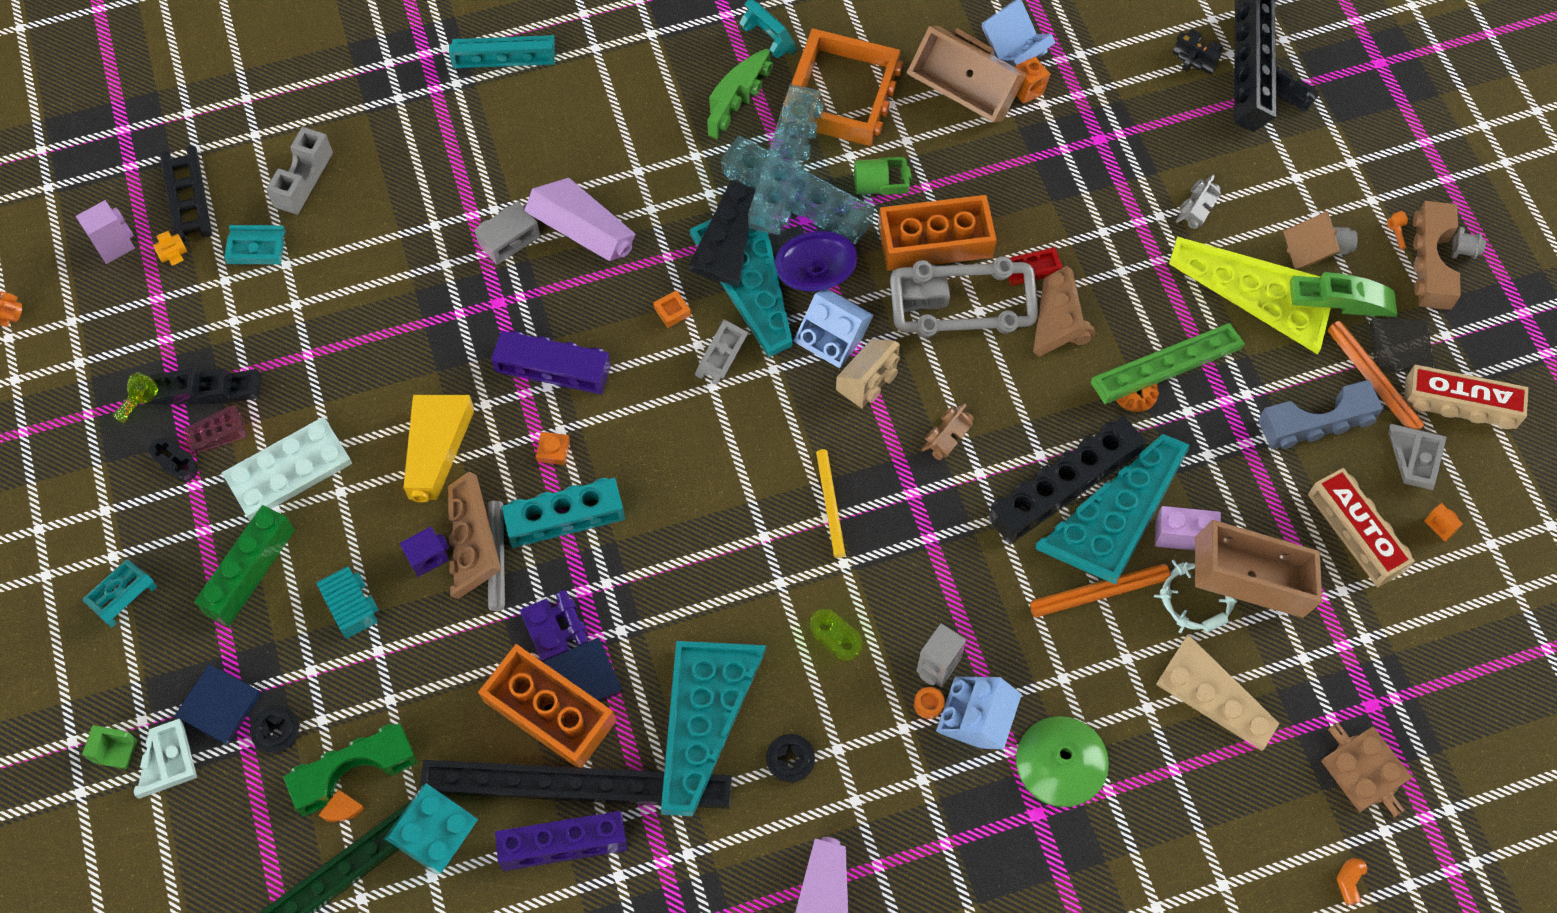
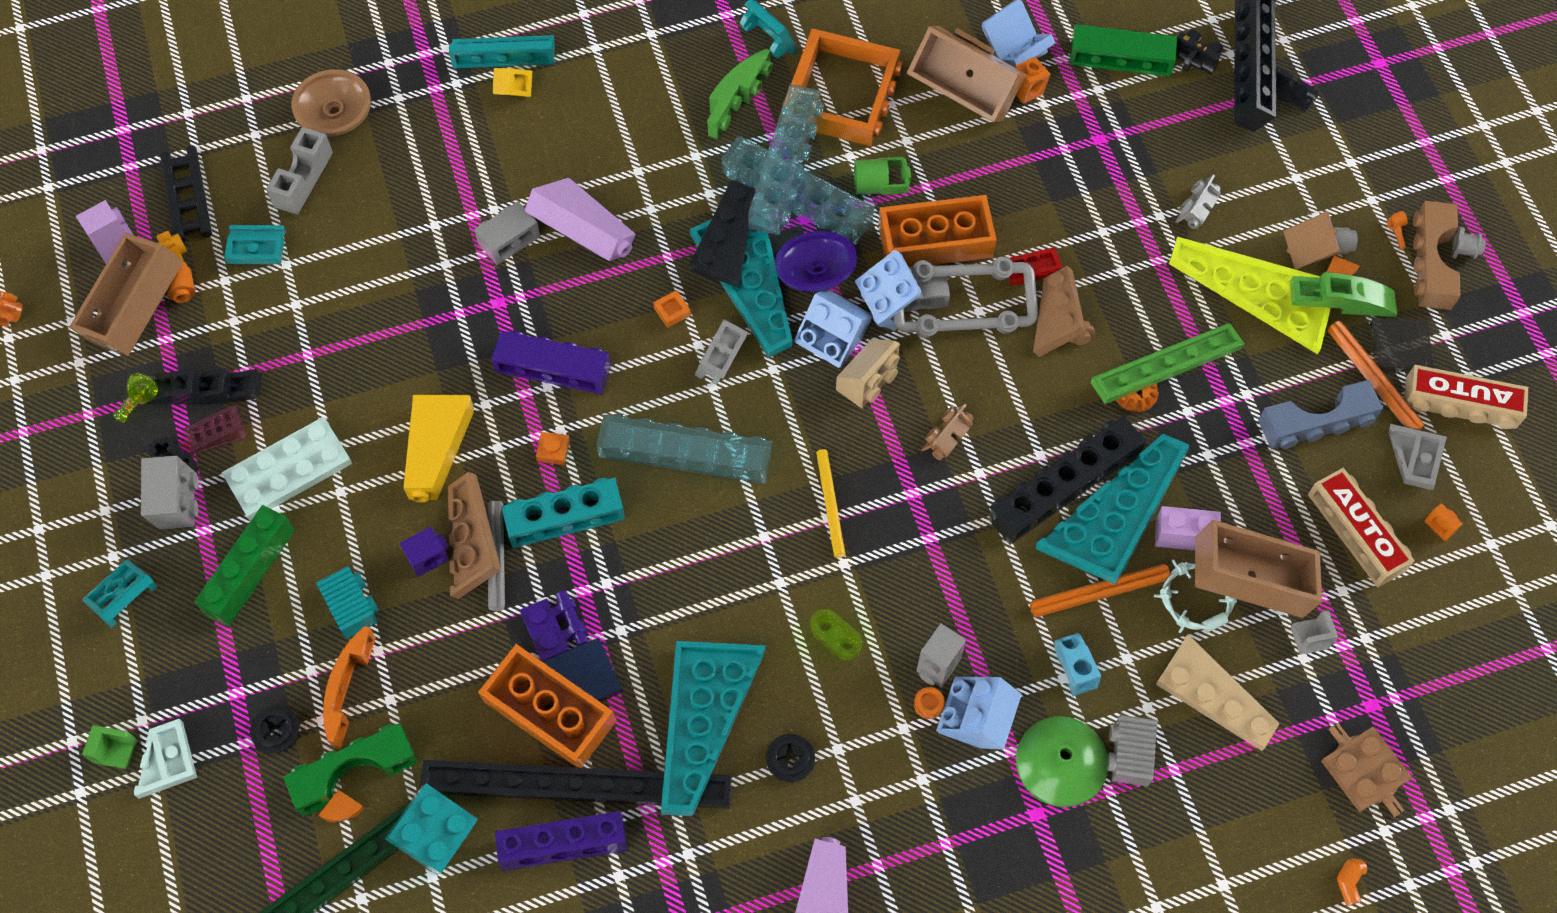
dark blue tile [175,665,262,746] -> none
none -> medium nougat piece [69,233,184,356]
none -> light grey brick [141,456,199,529]
none -> orange brick [166,262,195,303]
none -> medium nougat dish [291,69,371,137]
none -> orange slope [323,626,376,750]
none -> yellow panel [493,68,532,97]
none -> clear light blue brick [596,414,772,484]
none -> light blue bracket [855,251,921,331]
none -> medium azure leg [1054,633,1101,696]
none -> green brick [1069,24,1177,77]
none -> light grey brick [1107,715,1157,787]
none -> light grey panel [1290,610,1338,655]
none -> orange tile [1326,255,1359,276]

